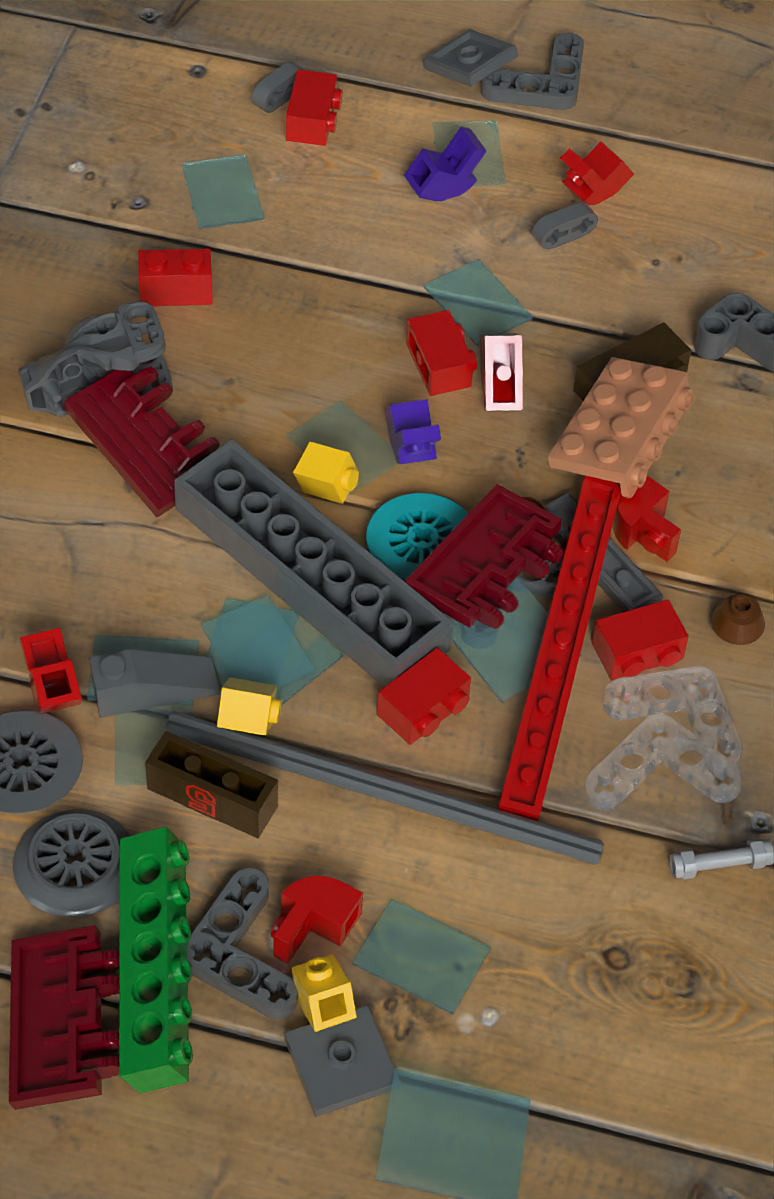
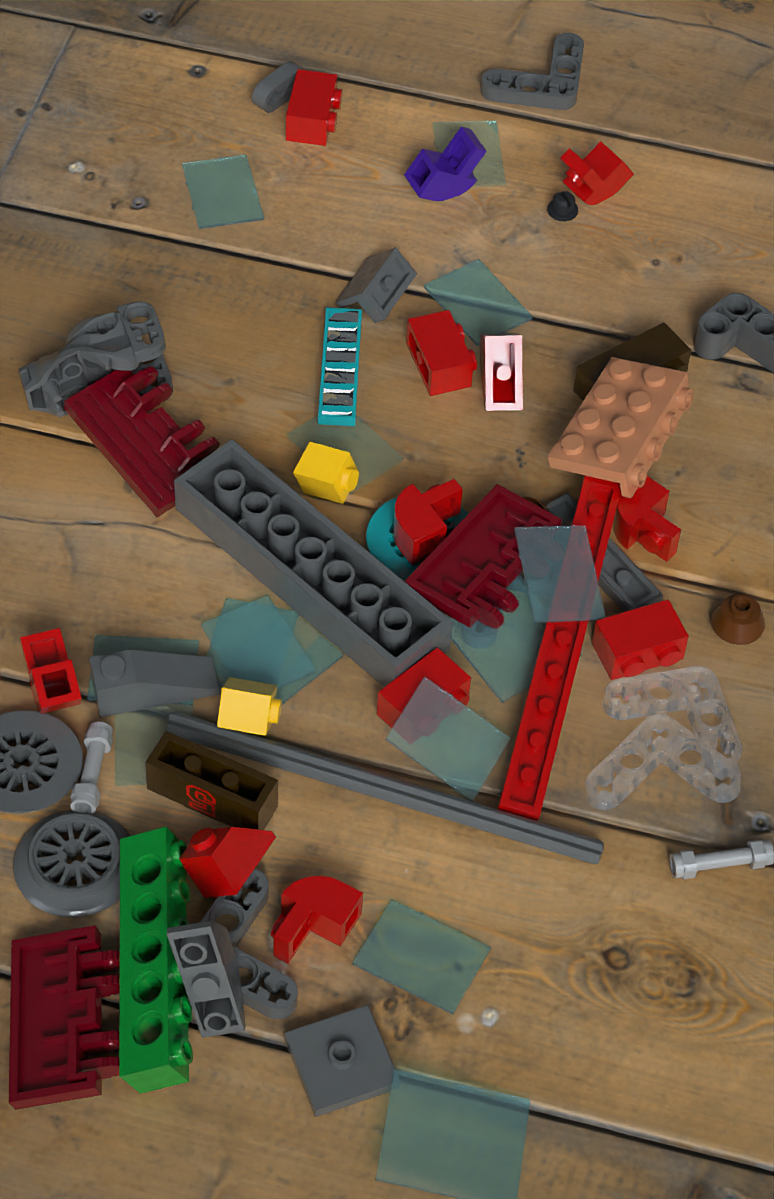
red brick [138,248,213,306] -> none
yellow brick [291,954,357,1032] -> none
dark purple brick [385,399,441,465] -> none
dark grey plate [423,29,518,87] -> none
dark grey beam [532,202,598,249] -> none
none -> light grey bar [70,722,113,815]
none -> dark grey slope [167,921,246,1038]
none -> red slope [179,827,276,898]
none -> tile [318,307,362,426]
none -> dark grey panel [336,247,417,323]
none -> clear light blue window [385,677,511,801]
none -> red brick [393,479,463,565]
none -> clear light blue window [514,525,606,623]
none -> black piece [547,191,578,222]

